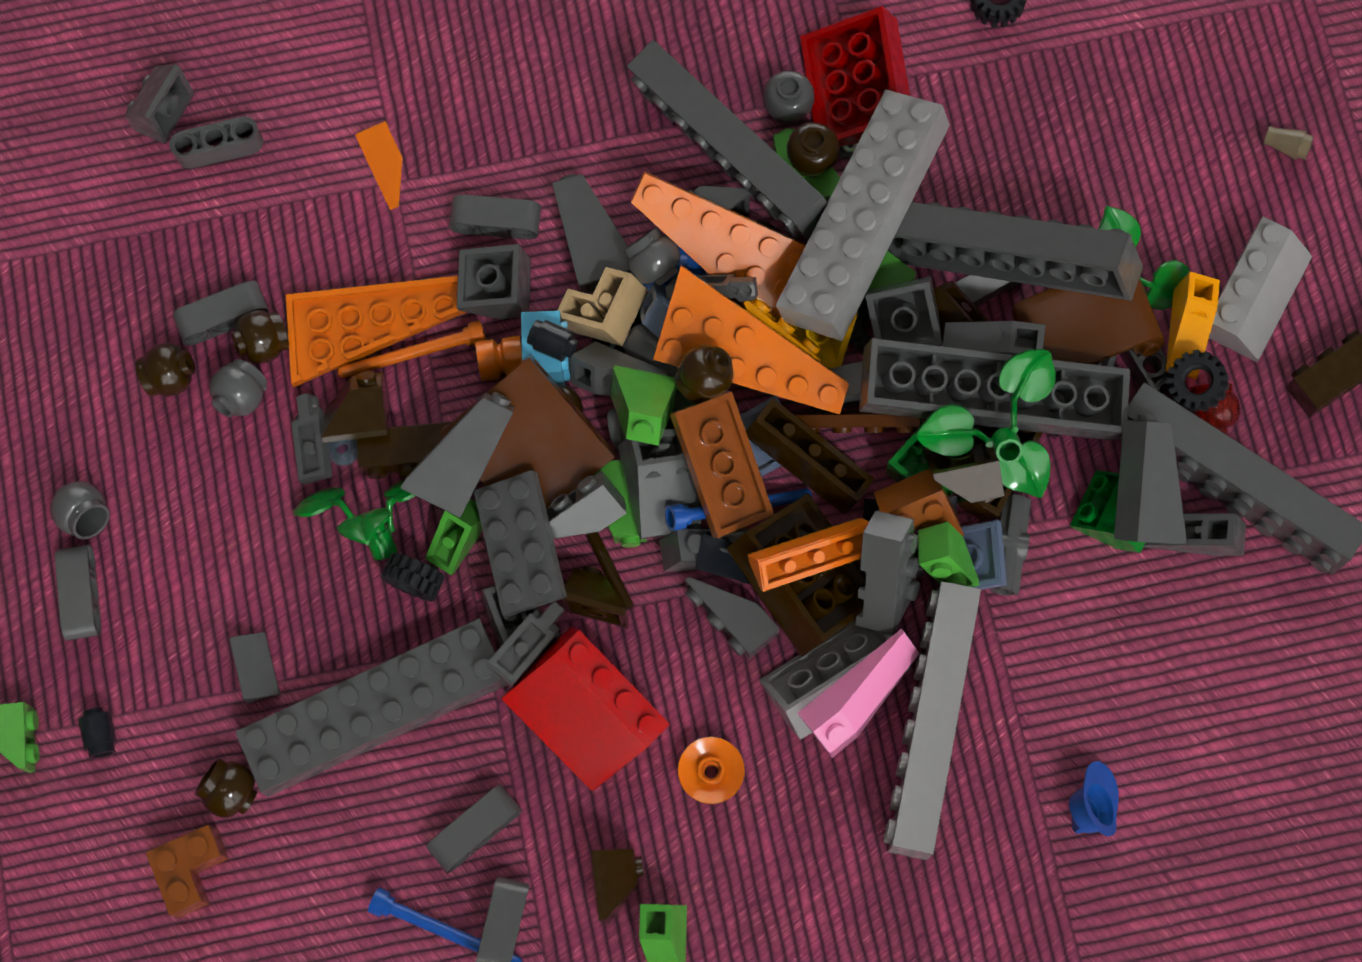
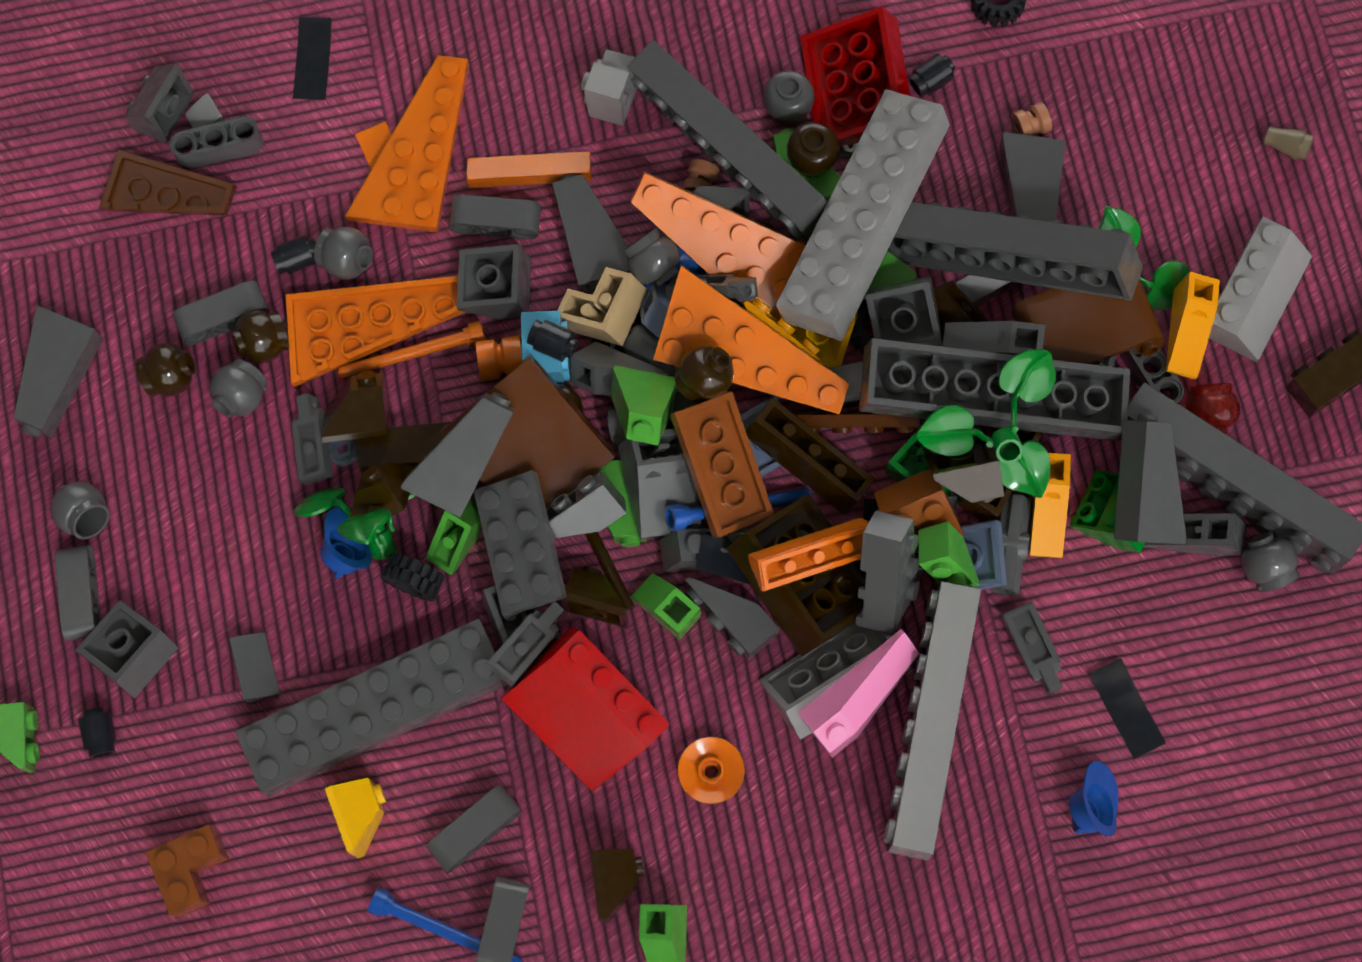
dark brown piece [194,758,258,818] -> none
black tyre [1167,350,1229,412] -> none
none -> dark grey slope [14,306,103,438]
none -> dark grey slope [76,600,178,699]
none -> reddish brown wing [99,150,237,216]
none -> light grey slope [185,93,224,128]
none -> black brick [271,234,316,275]
none -> black sticker [293,17,332,100]
none -> dark grey piece [314,227,373,280]
none -> blue piece [320,507,372,579]
none -> yellow slope [324,778,387,859]
none -> orange wing [345,55,469,232]
none -> dark brown slope [349,462,414,518]
none -> orange slope [466,151,592,188]
none -> light grey brick [581,49,637,126]
none -> bright green slope [631,573,701,640]
none -> nougat wheel [682,159,720,191]
none -> black brick [908,53,955,97]
none -> dark grey slope [999,132,1066,222]
none -> dark grey hinge [1001,602,1062,695]
none -> nougat wheel [1011,102,1052,136]
none -> light orange slope [1029,453,1071,558]
none -> black sticker [1089,658,1166,759]
none -> dark grey piece [1241,532,1299,592]

